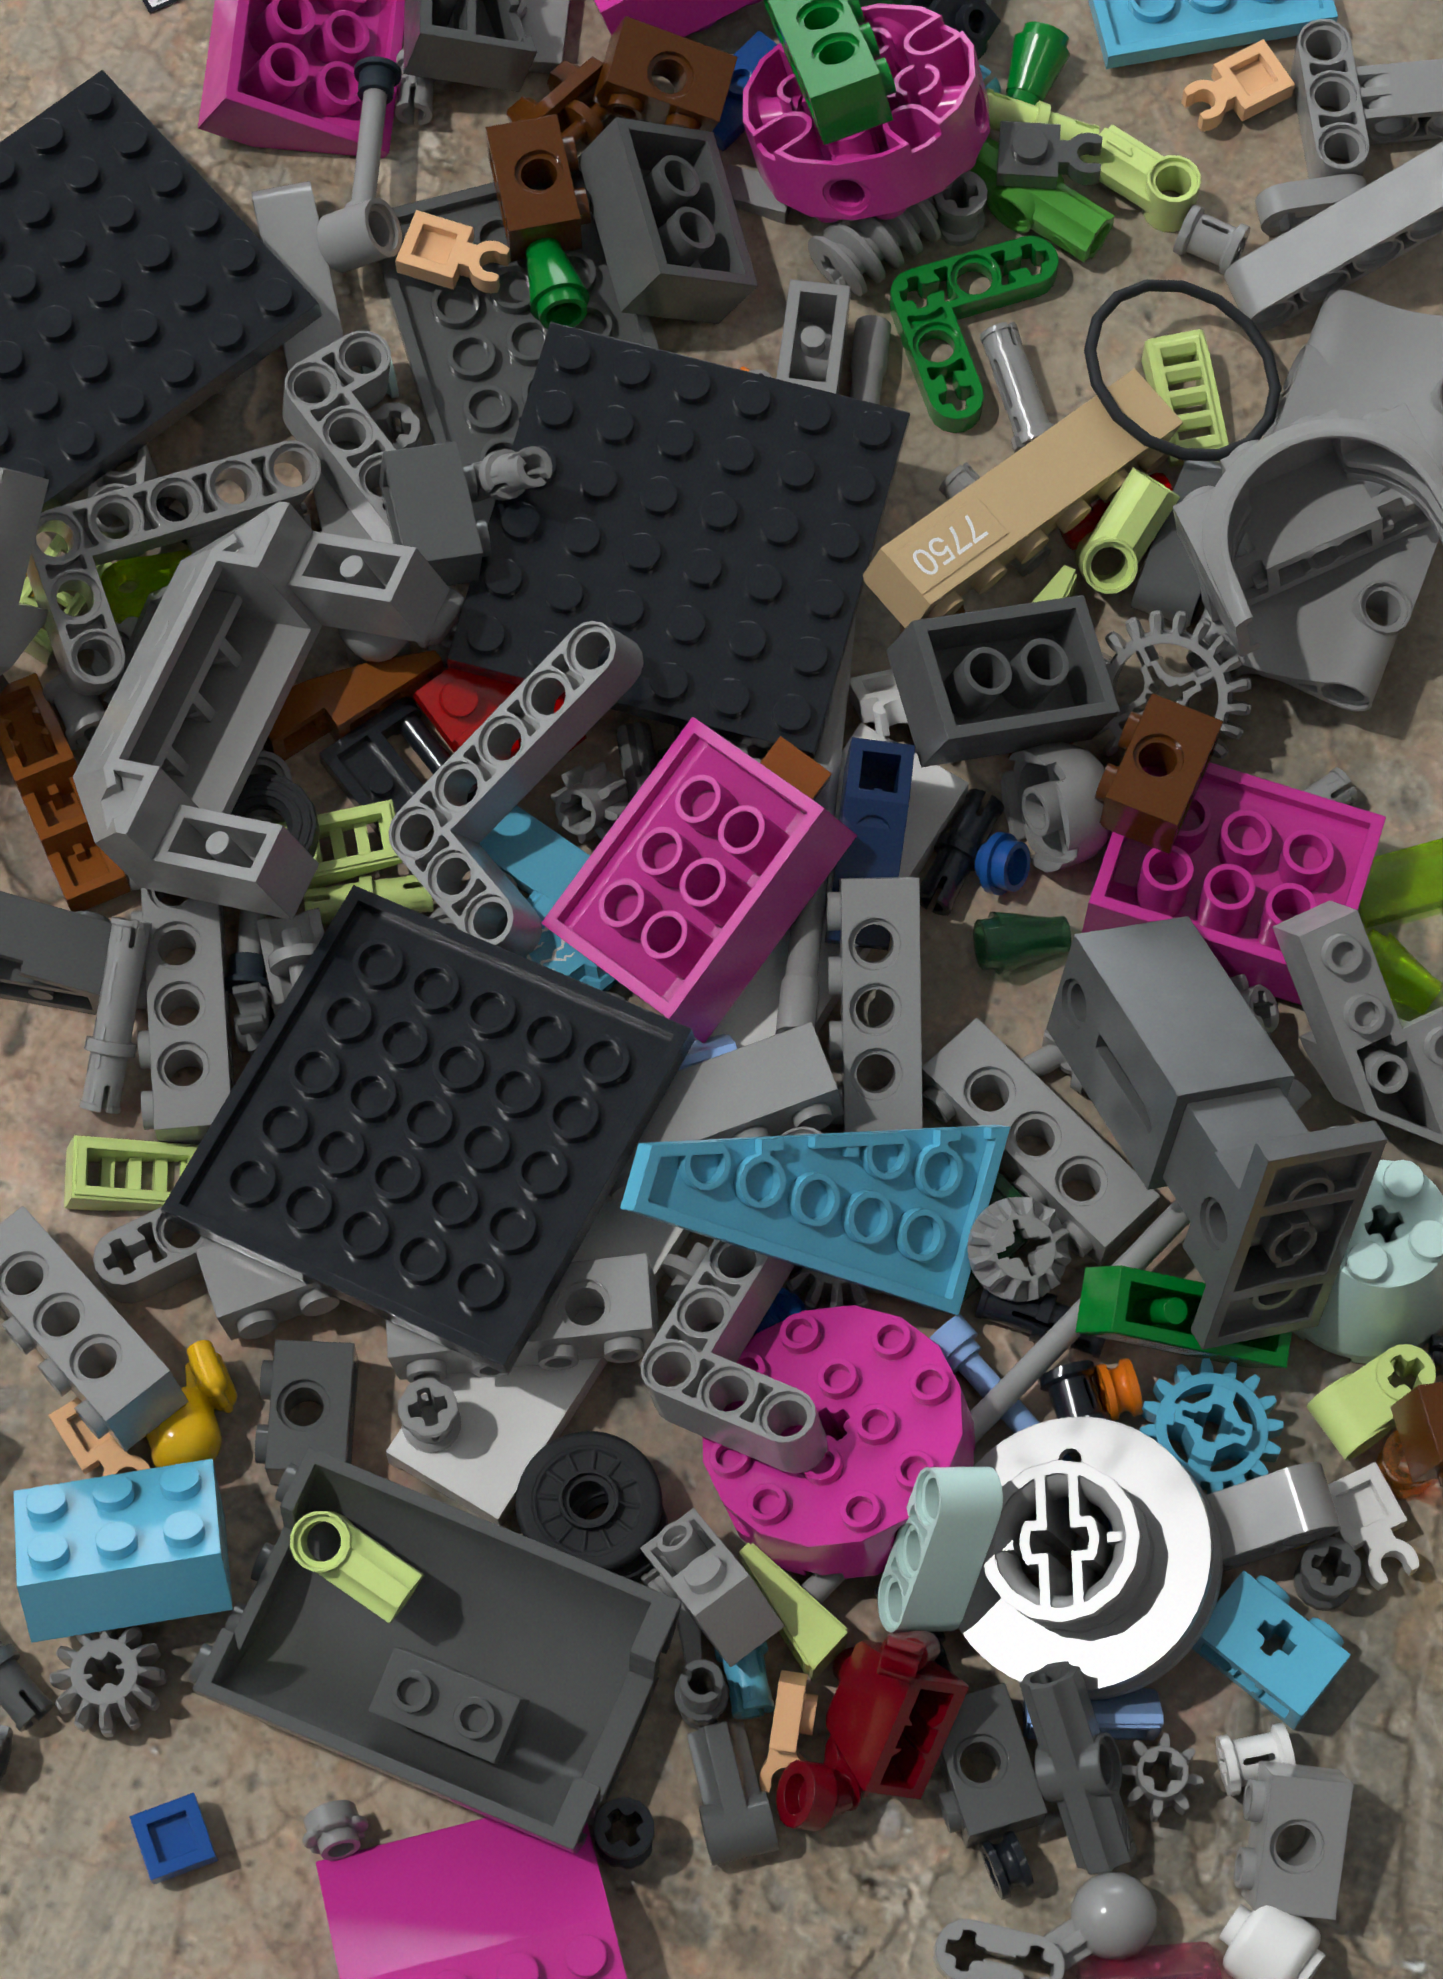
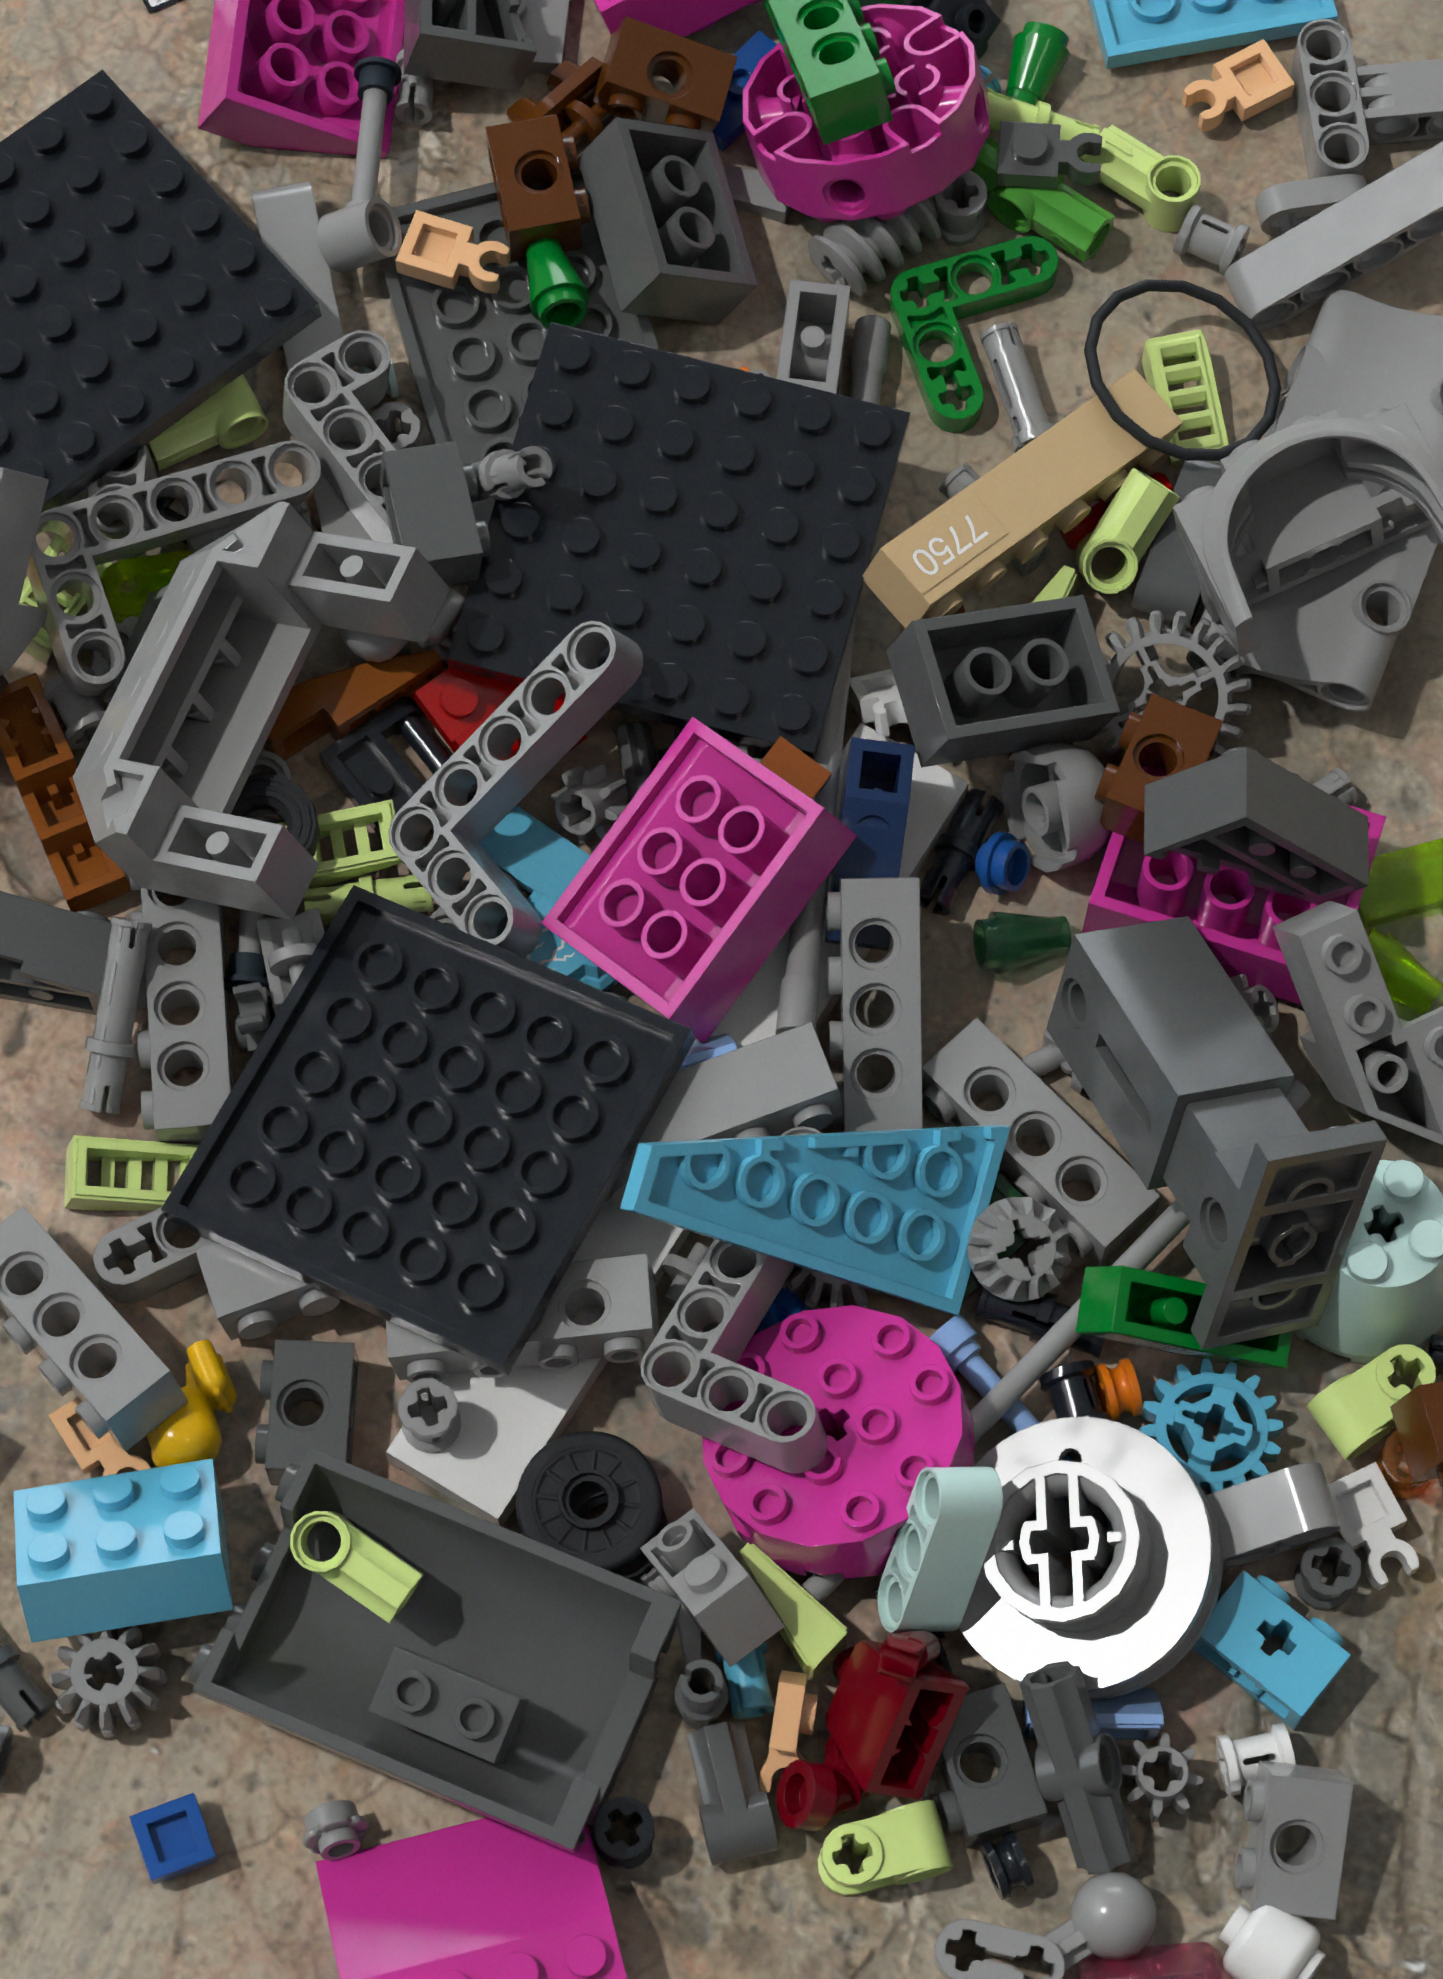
none -> yellowish green piece [146,373,269,471]
none -> yellowish green piece [817,1800,954,1896]
none -> dark grey wedge [1144,747,1369,904]

